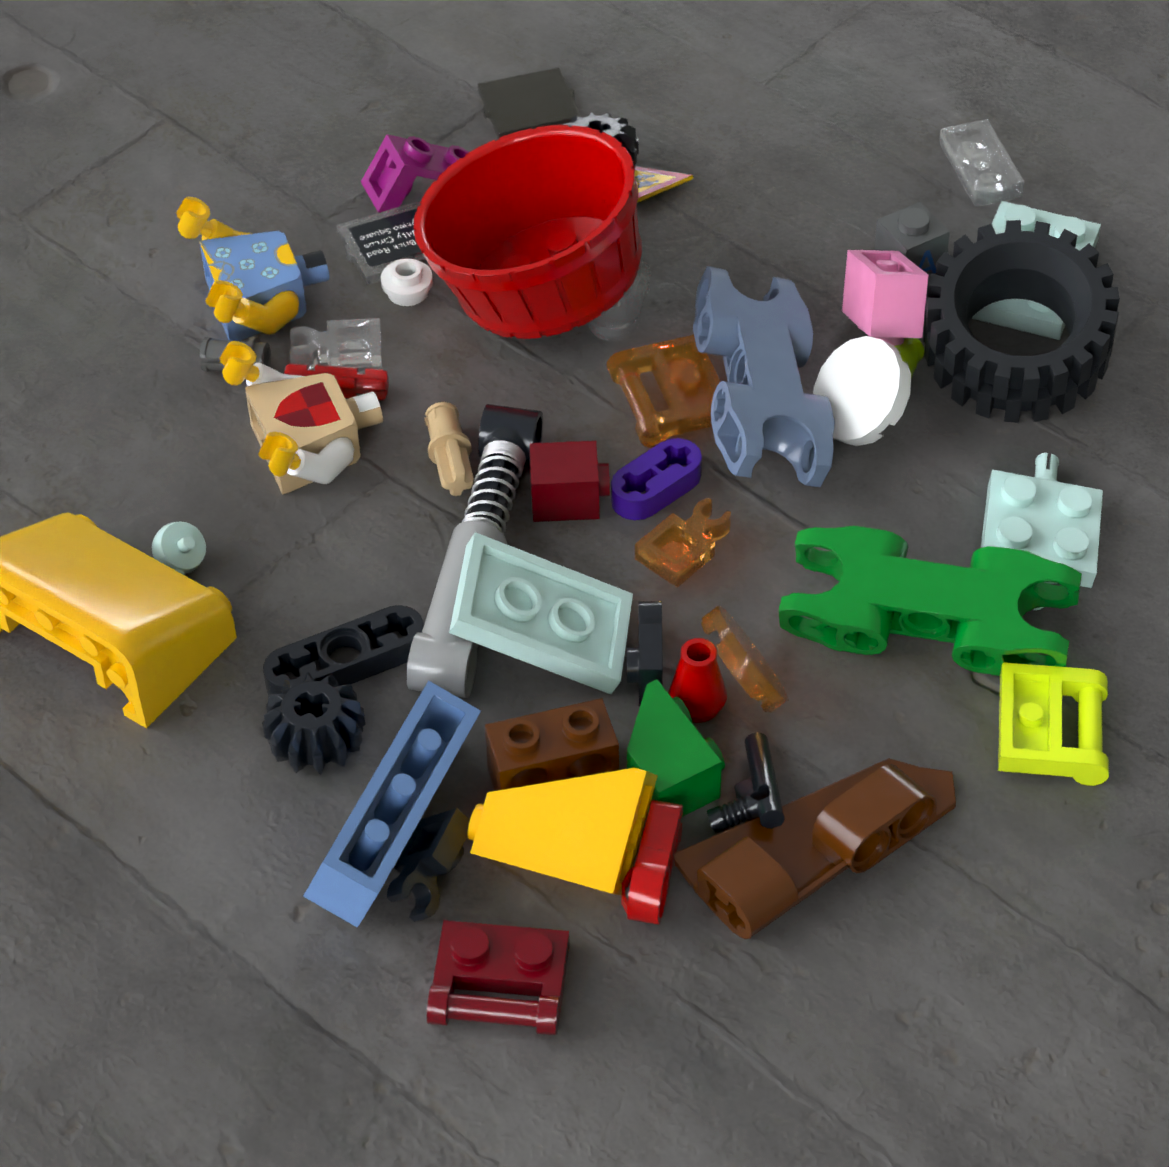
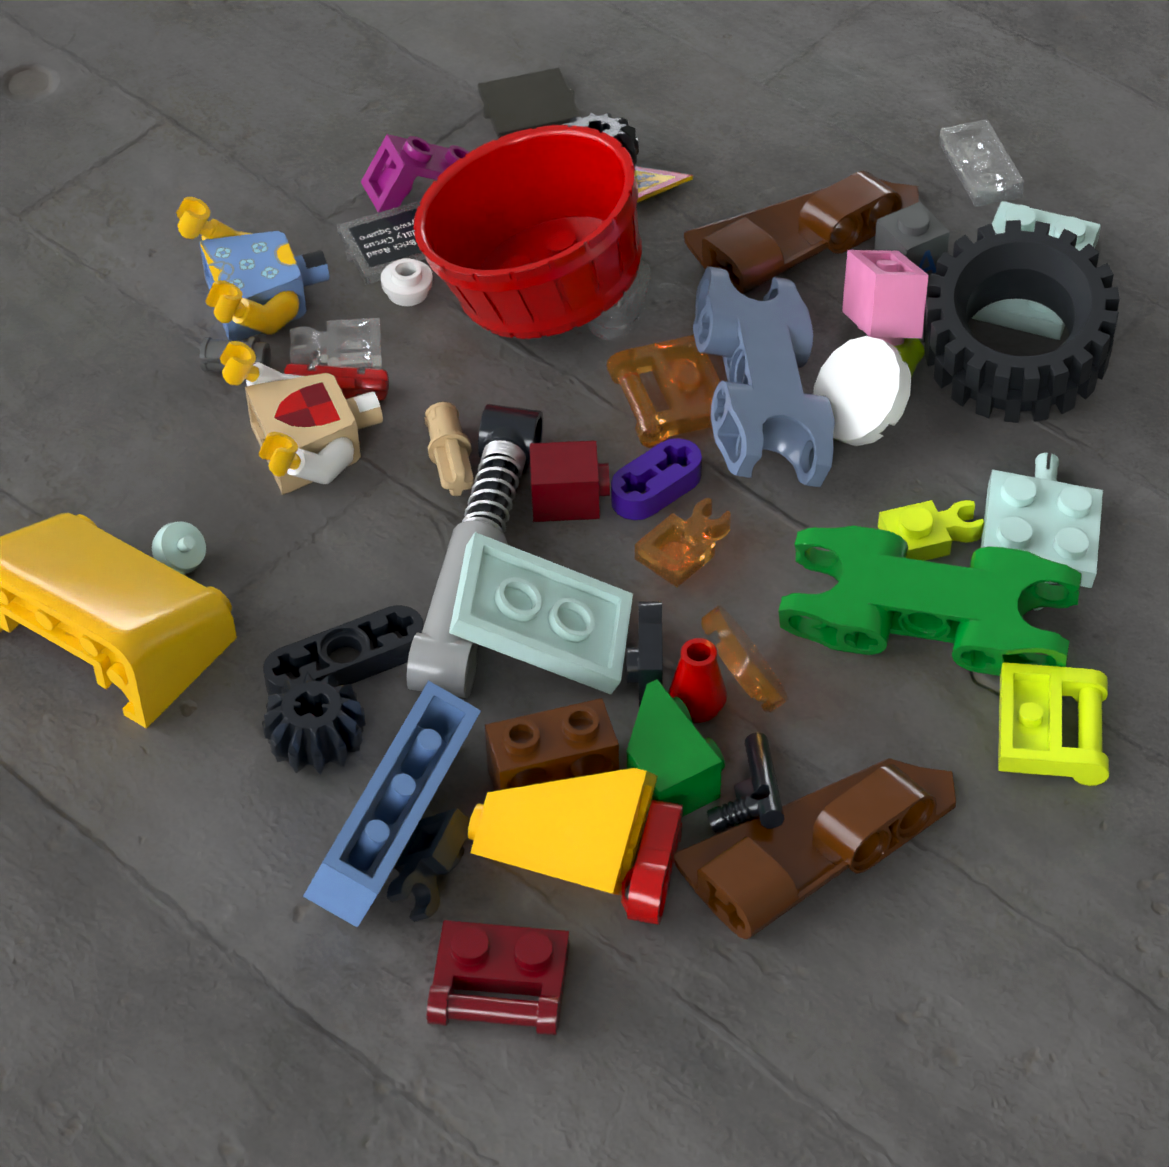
none -> reddish brown panel [684,171,919,294]
none -> neon yellow plate [878,500,984,561]

